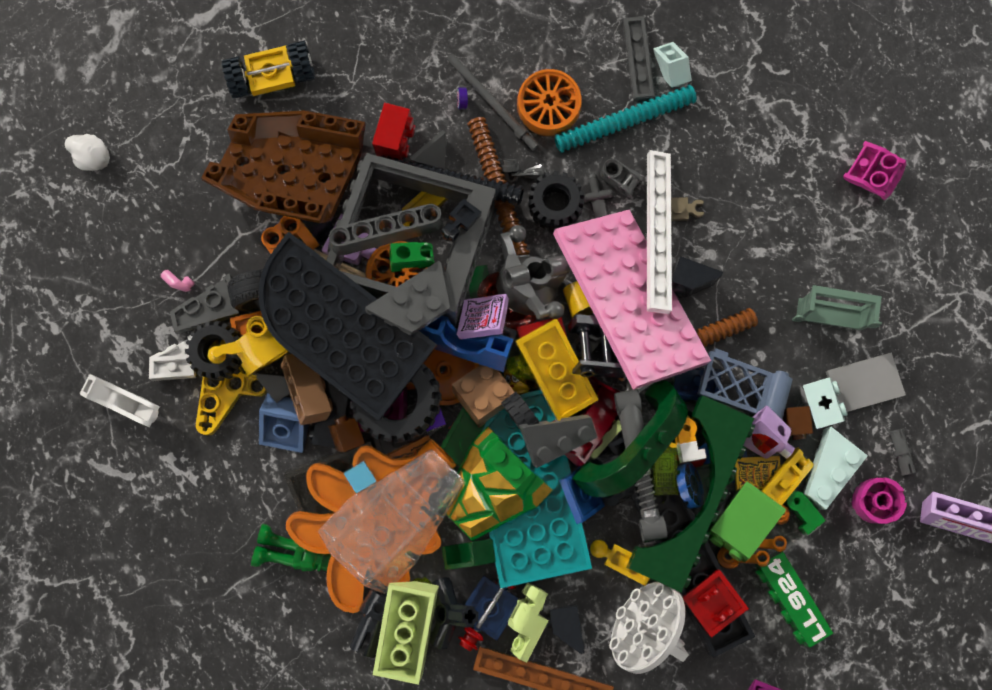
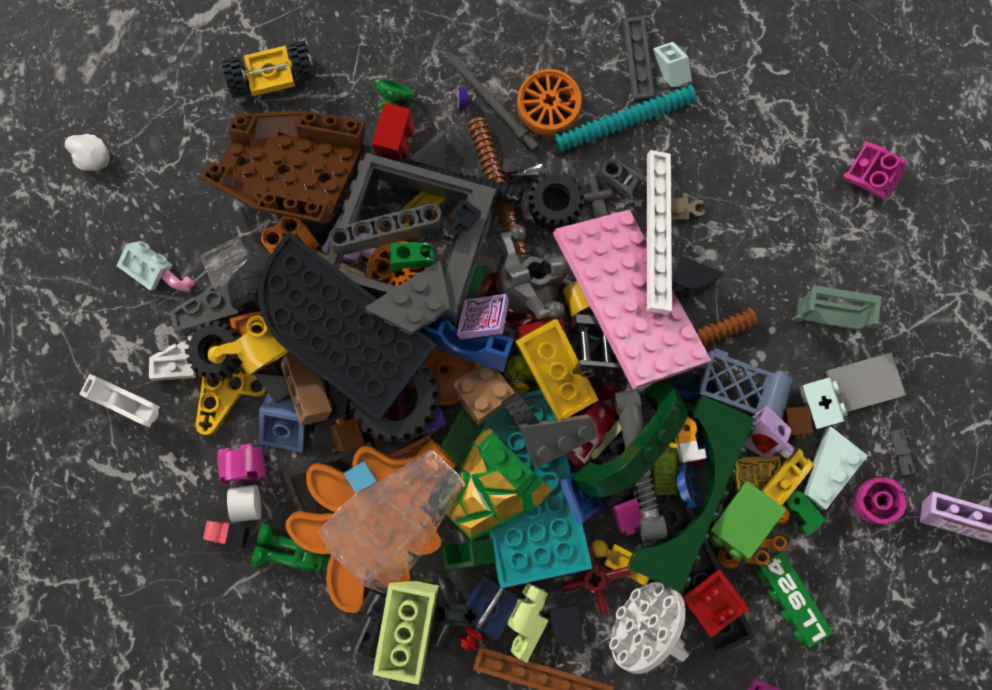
none -> light aqua bracket [117,241,172,290]
none -> clear wing [200,236,249,293]
none -> leg [203,520,250,548]
none -> dark pink brick [217,444,266,485]
none -> white piece [227,485,261,522]
none -> green hair [376,78,415,110]
none -> dark red bar [562,544,631,614]
none -> dark pink slope [611,498,642,535]

